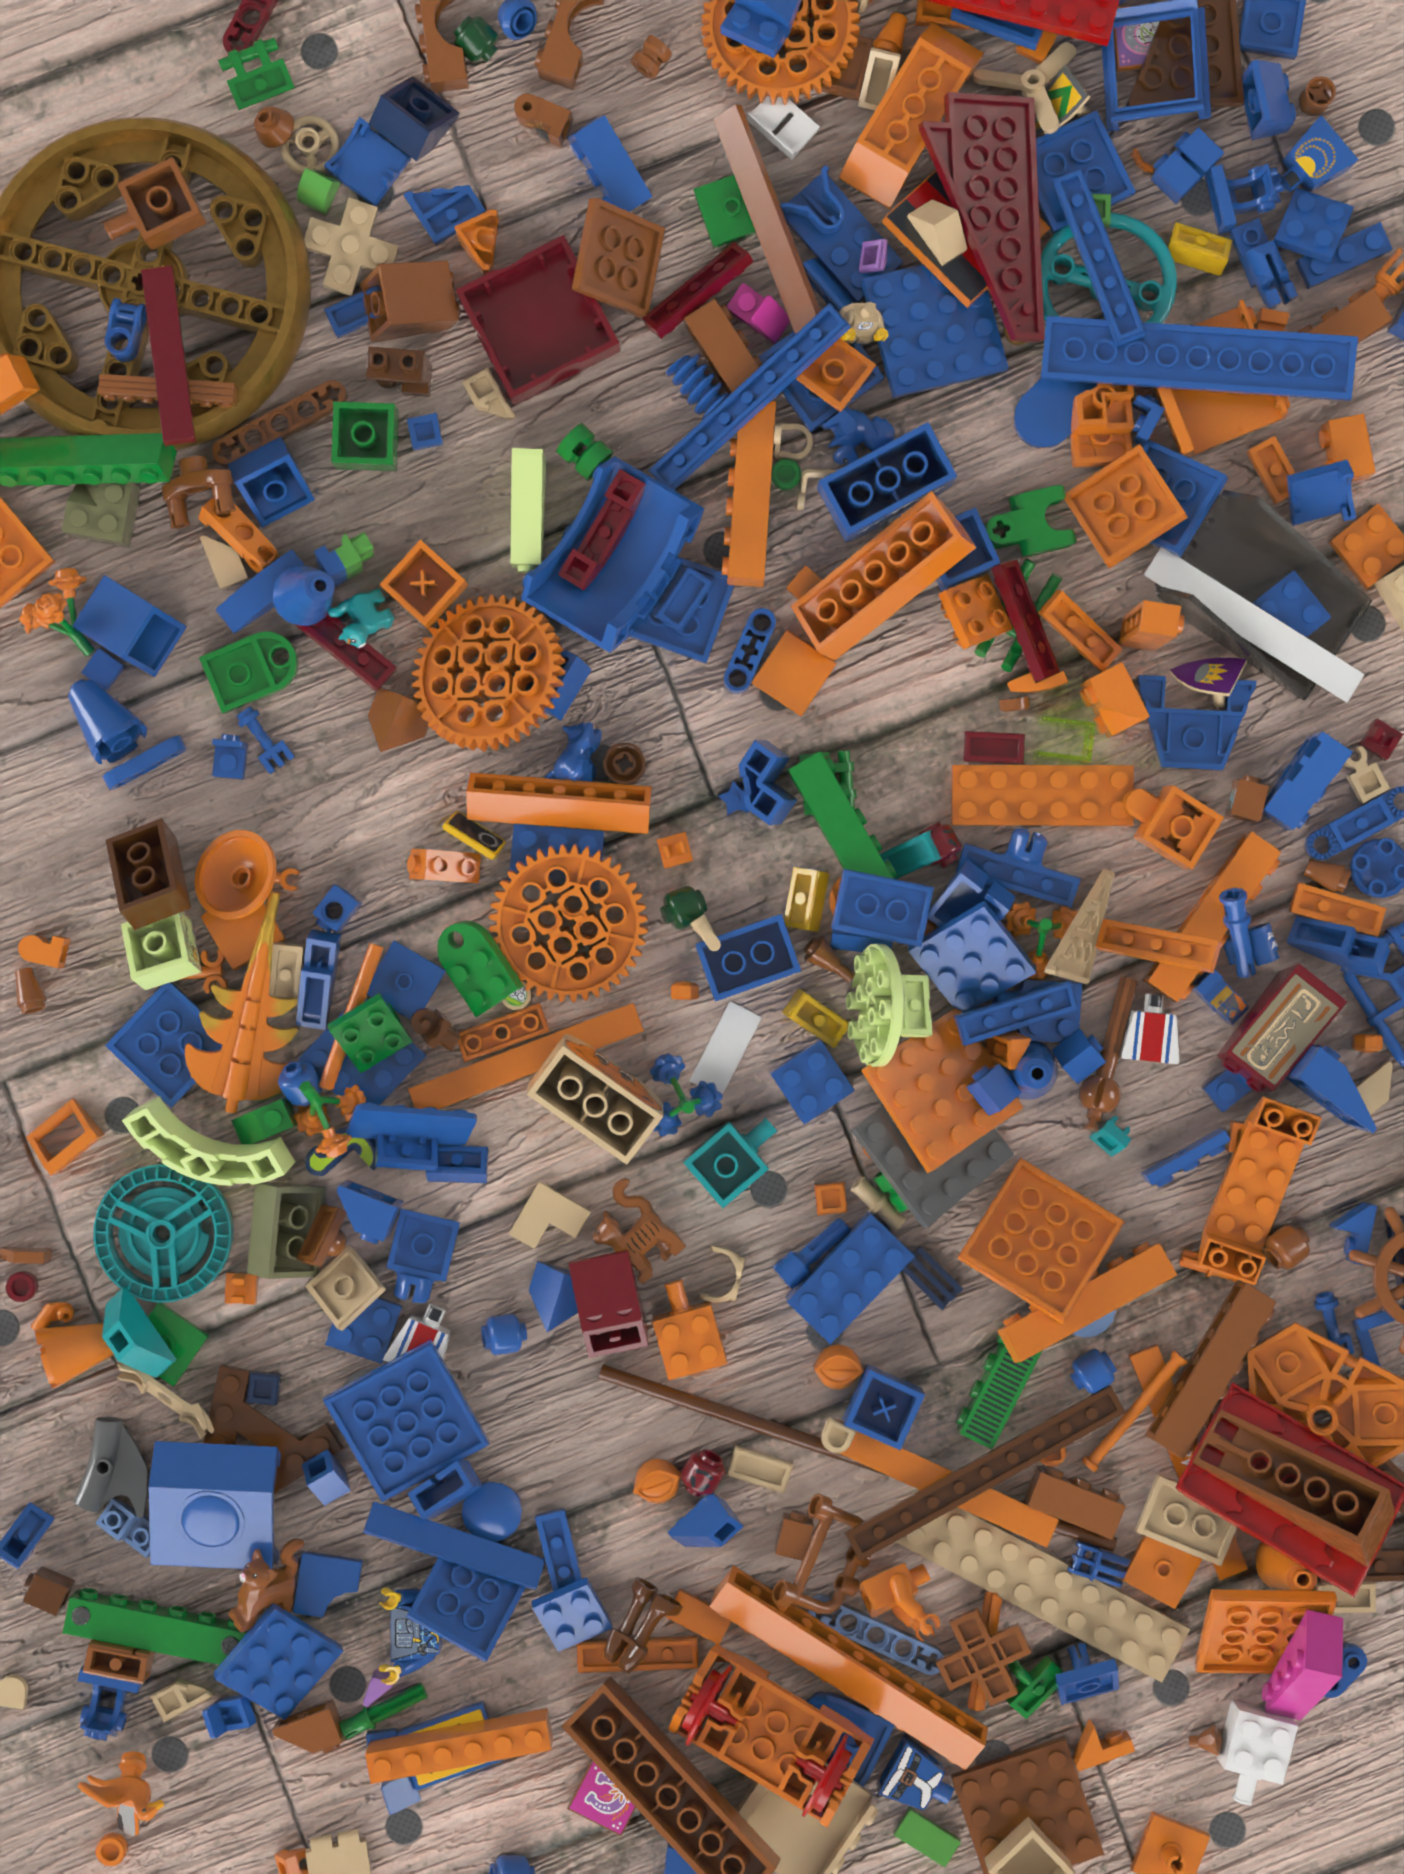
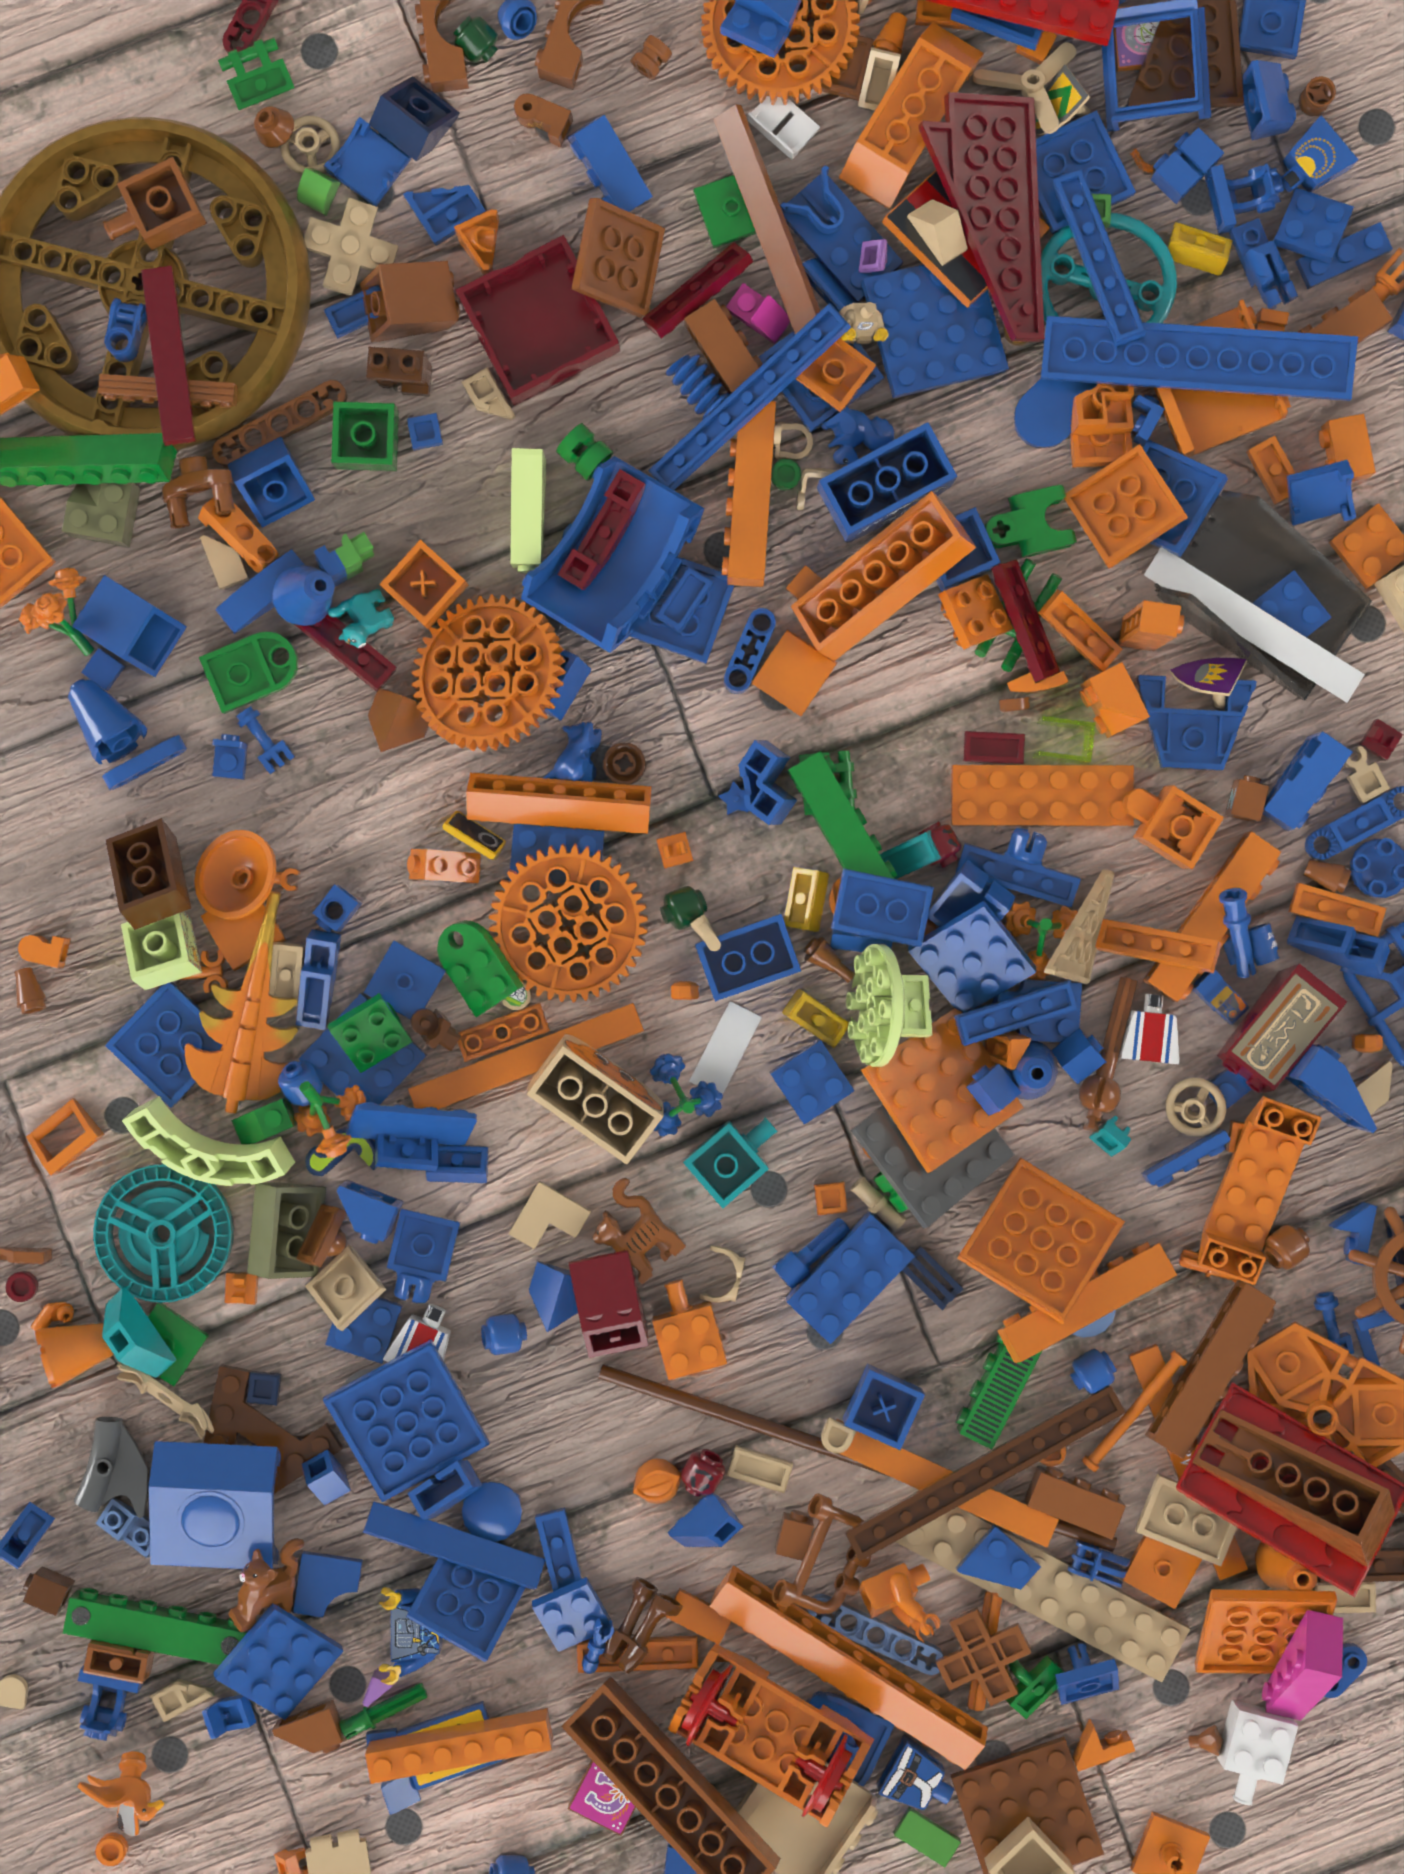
orange piece [319,943,384,1091] -> none
orange hat [814,1344,865,1390] -> none
none -> blue piece [582,1618,614,1674]
none -> blue wing [956,1524,1041,1590]
none -> tan piece [1166,1078,1226,1137]

